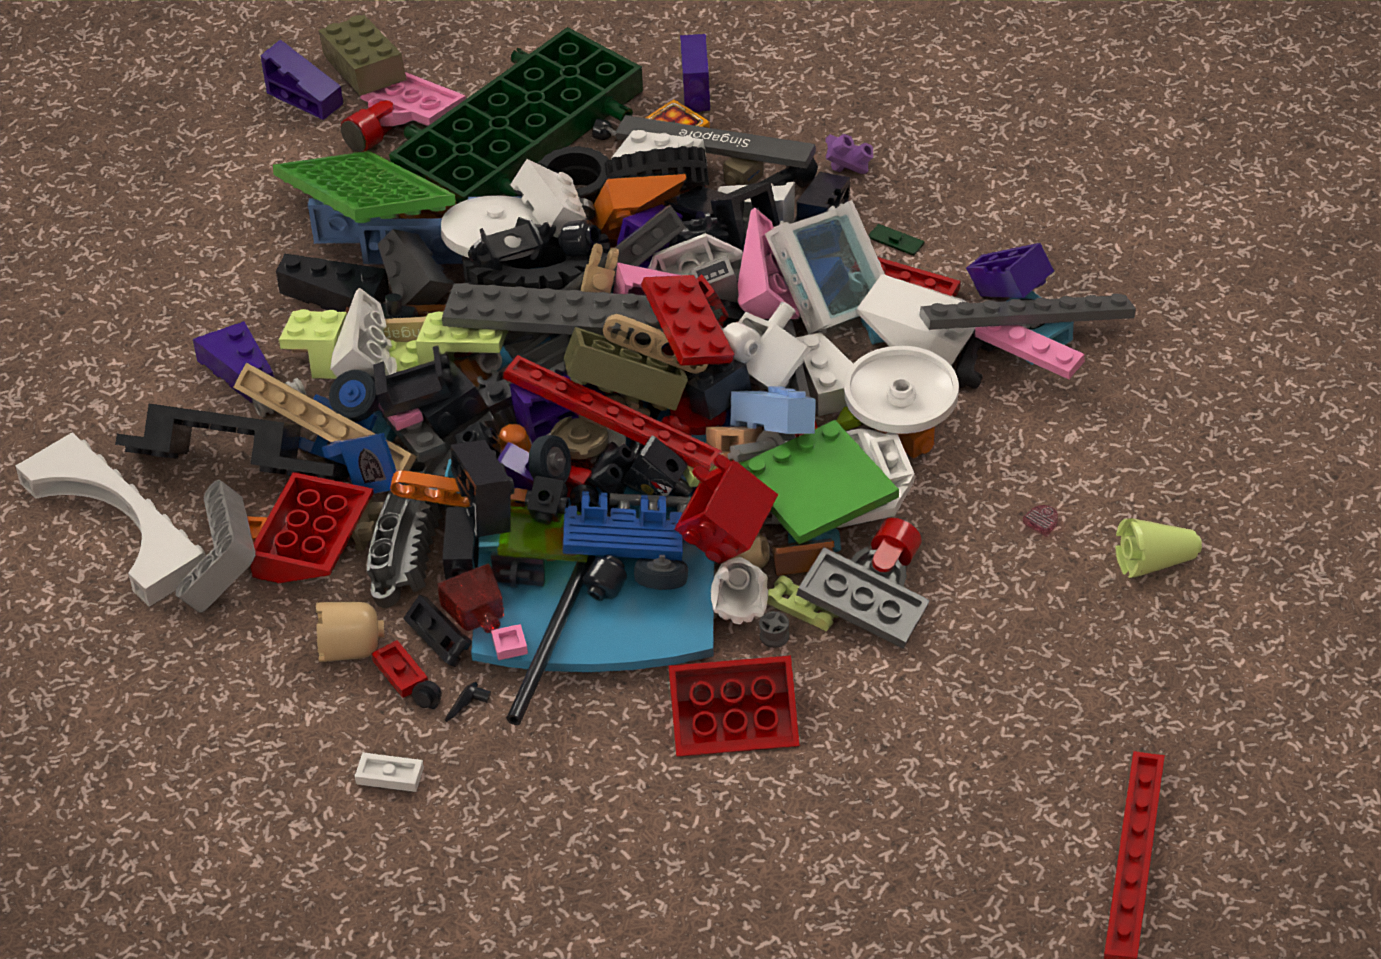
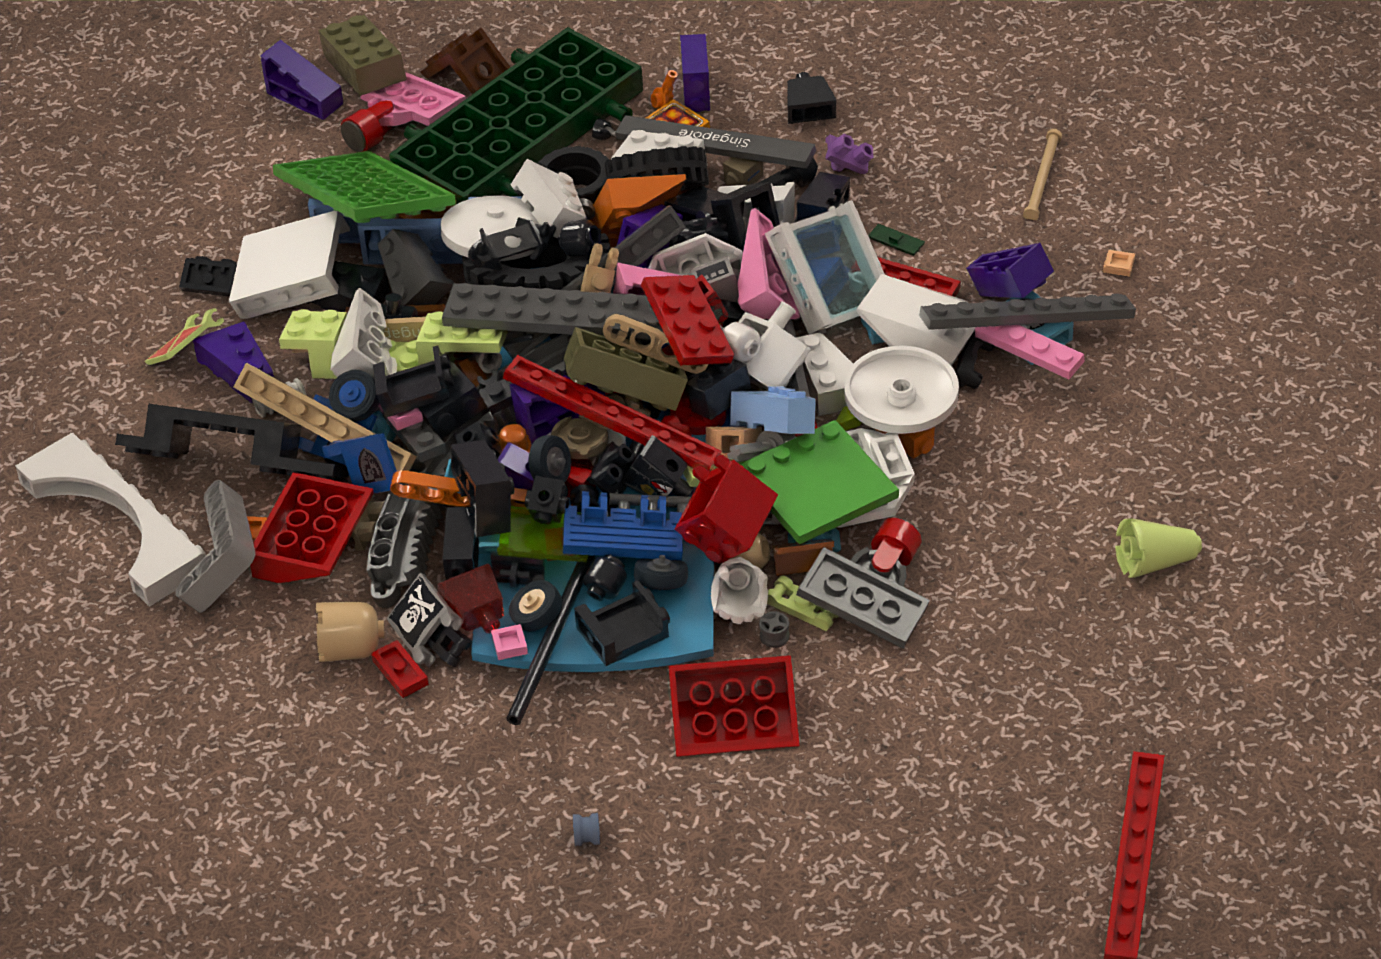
white plate [355,753,424,792] -> none
black plate [412,680,442,710] -> none
black bar [445,682,491,722] -> none
clear pink tile [1023,505,1058,537] -> none
none -> yellowish green flag [145,308,224,365]
none -> black bracket [179,256,237,297]
none -> white panel [229,211,350,319]
none -> flag [386,573,463,668]
none -> reddish brown bracket [420,28,510,94]
none -> black wheel [509,580,562,632]
none -> sand blue wheel [573,813,600,846]
none -> black panel [574,580,670,666]
none -> orange plate [651,70,678,109]
none -> black torso [787,72,836,124]
none -> tan bar [1023,129,1062,220]
none -> light nougat tile [1103,250,1135,277]

